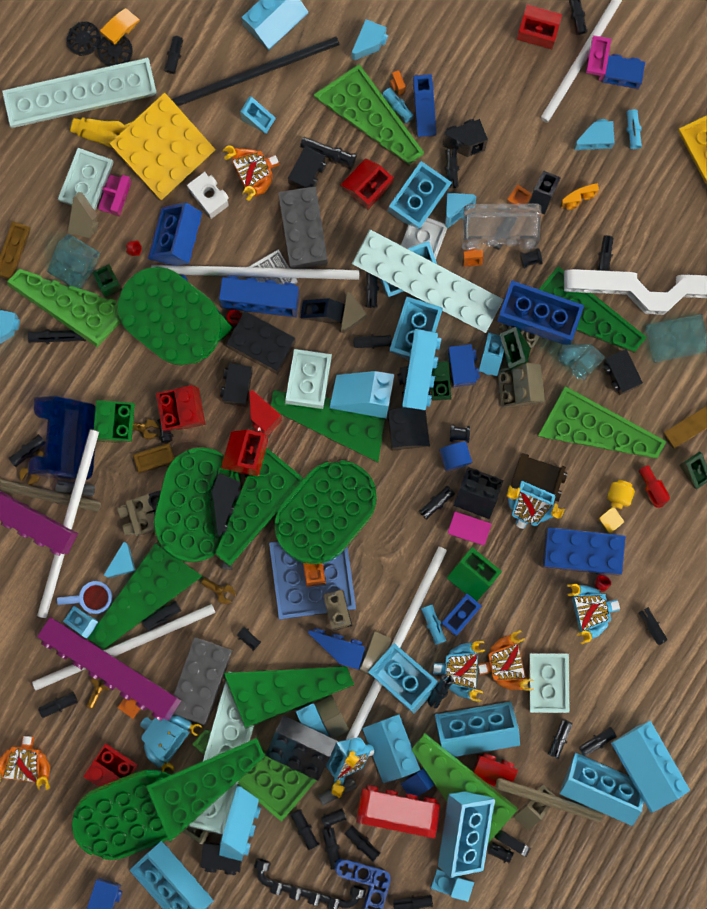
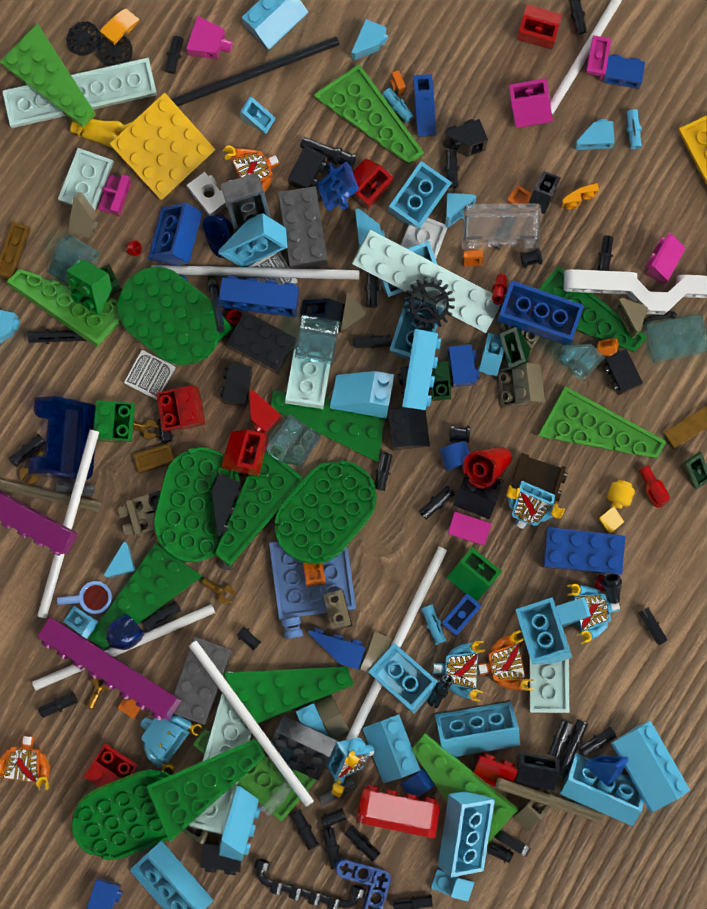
none -> bright green wing [0,23,96,128]
none -> green slope [66,259,112,315]
none -> clear blue piece [106,613,144,650]
none -> tile [124,350,176,400]
none -> dark pink torso [186,16,233,59]
none -> white piece [189,641,314,807]
none -> clear blue piece [203,215,233,258]
none -> black bar [207,276,225,333]
none -> medium azure slope [219,213,288,267]
none -> flat silver brick [220,172,271,233]
none -> clear pin [260,779,293,817]
none -> clear light blue slope [265,415,321,466]
none -> medium blue wheel [281,617,303,640]
none -> clear light blue slope [295,315,340,364]
none -> blue plate [317,162,359,211]
none -> medium azure slope [355,209,385,248]
none -> black axle [374,452,392,491]
none -> black gear [403,277,455,329]
none -> red cone [463,447,512,489]
none -> red pin [492,274,508,305]
none -> dark pink slope [509,78,553,128]
none -> medium azure slope [515,597,573,665]
none -> black slope [515,752,560,791]
none -> medium azure slope [556,597,591,627]
none -> black pin [559,719,589,778]
none -> blue slope [585,755,629,786]
none -> orange plate [596,338,619,356]
none -> black cone [603,574,622,604]
none -> dark tan slope [614,298,648,338]
none -> black hinge [642,311,677,325]
none -> dark pink slope [645,233,685,285]

